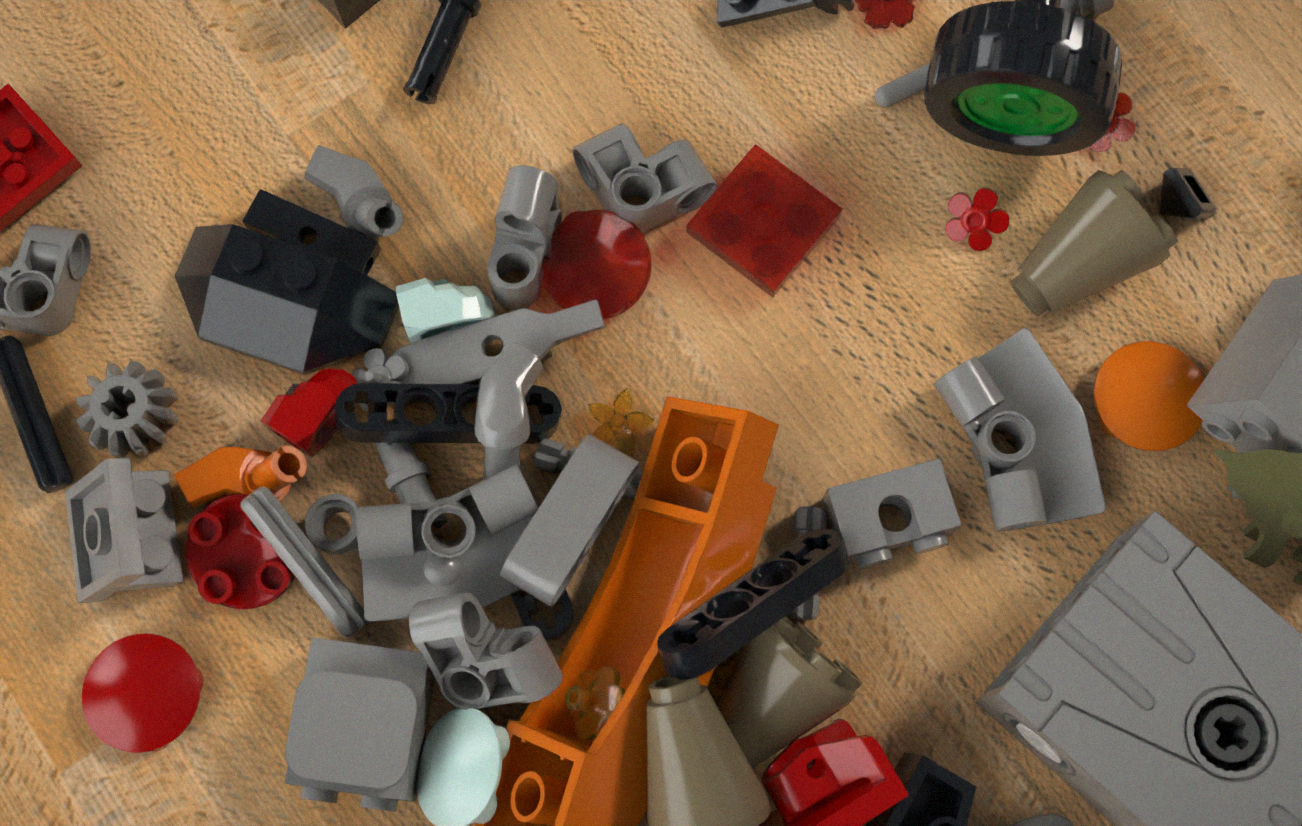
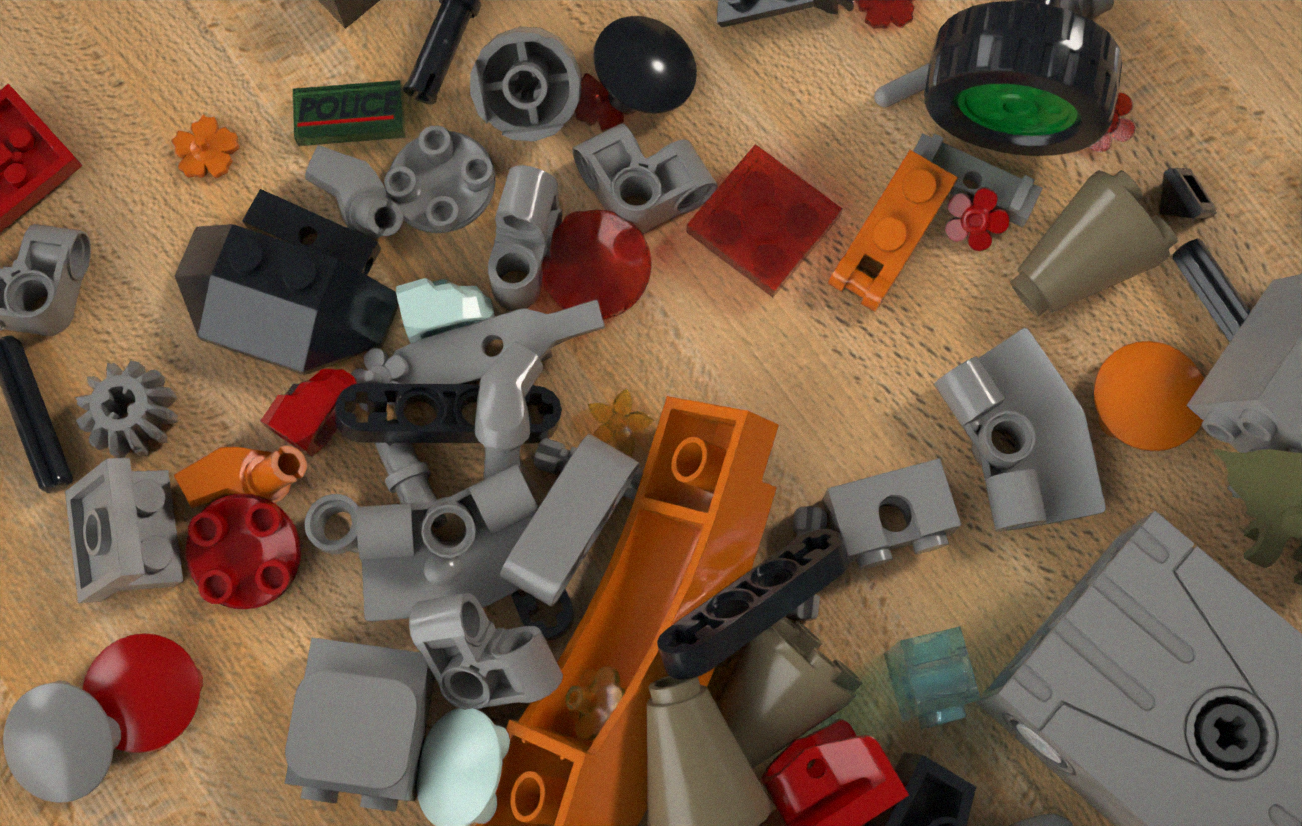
light grey axle [240,486,368,637] -> none
none -> light grey dish [3,680,121,803]
none -> orange plant [171,115,240,178]
none -> clear green tile [293,80,406,146]
none -> light grey dish [384,126,496,233]
none -> light grey cylinder [470,26,582,141]
none -> clear red plant [574,73,636,132]
none -> black dish [593,16,697,114]
none -> orange plate [827,150,958,312]
none -> clear light blue brick [884,626,981,729]
none -> light grey piece [913,133,1043,227]
none -> black axle [1173,238,1251,342]

